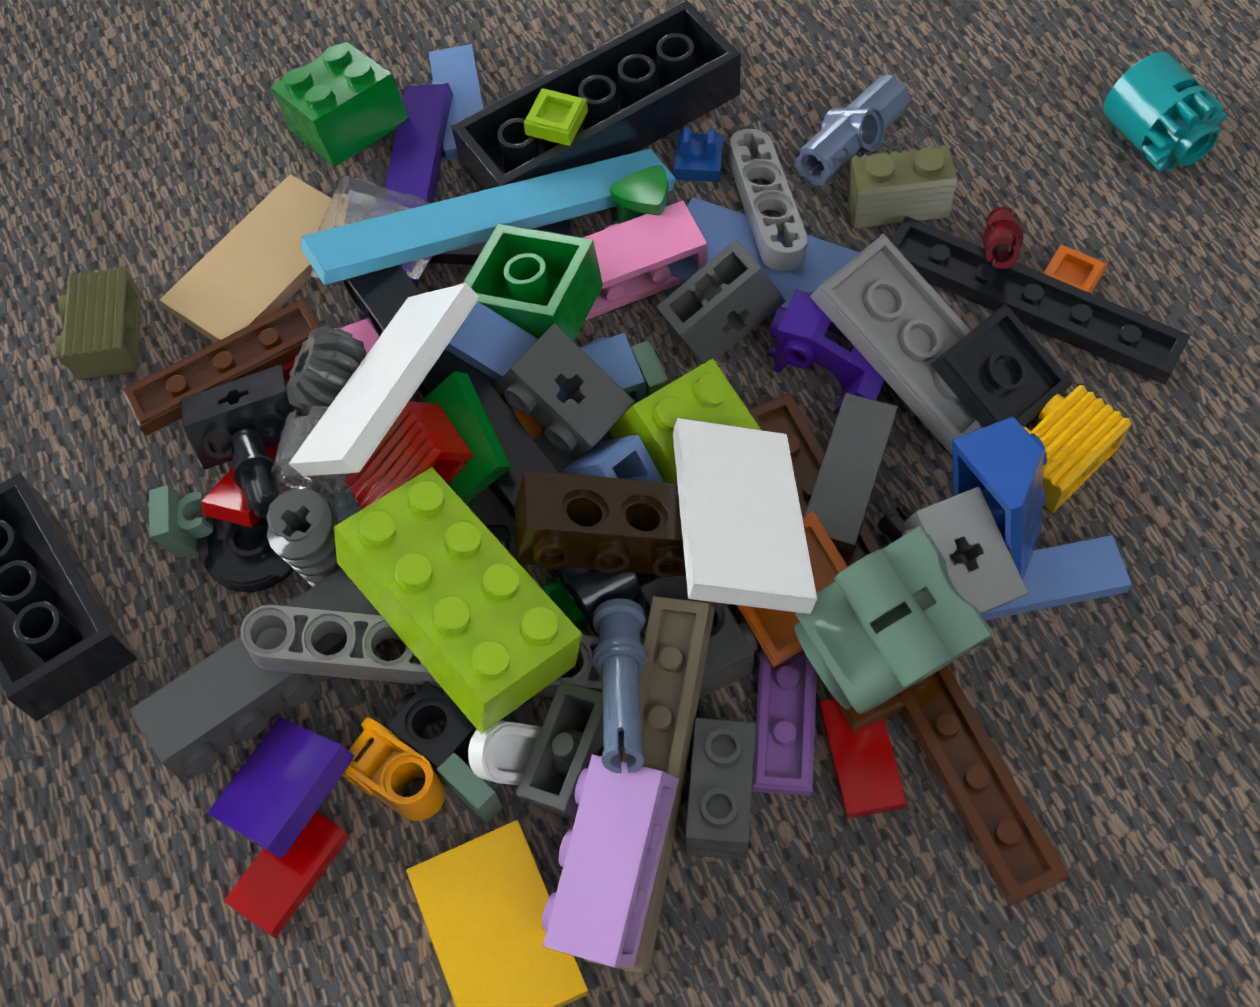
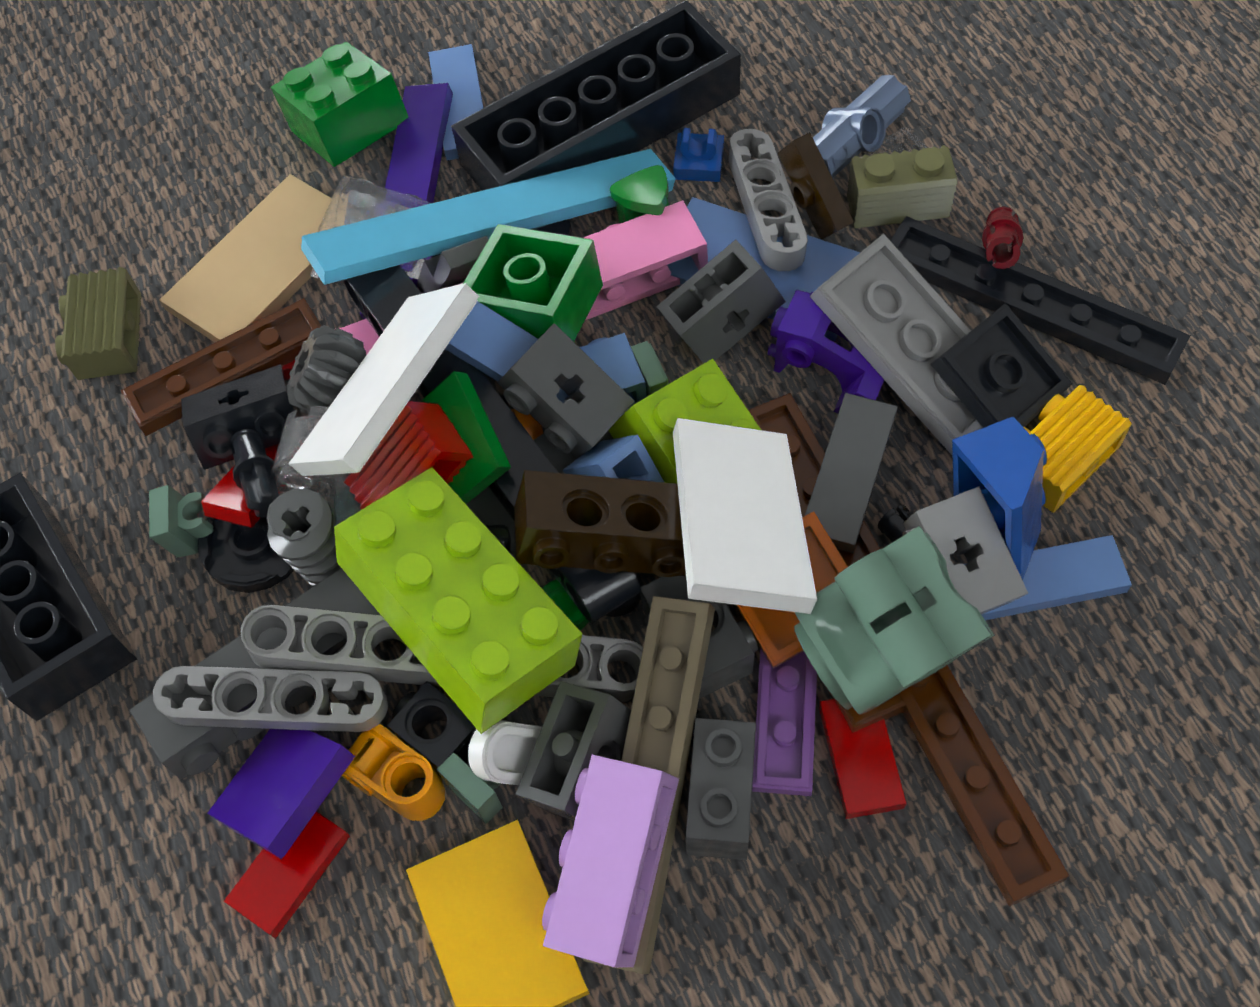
lime tile [524,88,588,146] -> none
sand blue pin [592,598,647,773] -> none
orange tile [1043,244,1107,294] -> none
teal gear [1103,52,1228,172] -> none
none -> light grey beam [153,666,388,732]
none -> dark grey slope [417,236,489,293]
none -> dark brown plate [778,132,854,240]

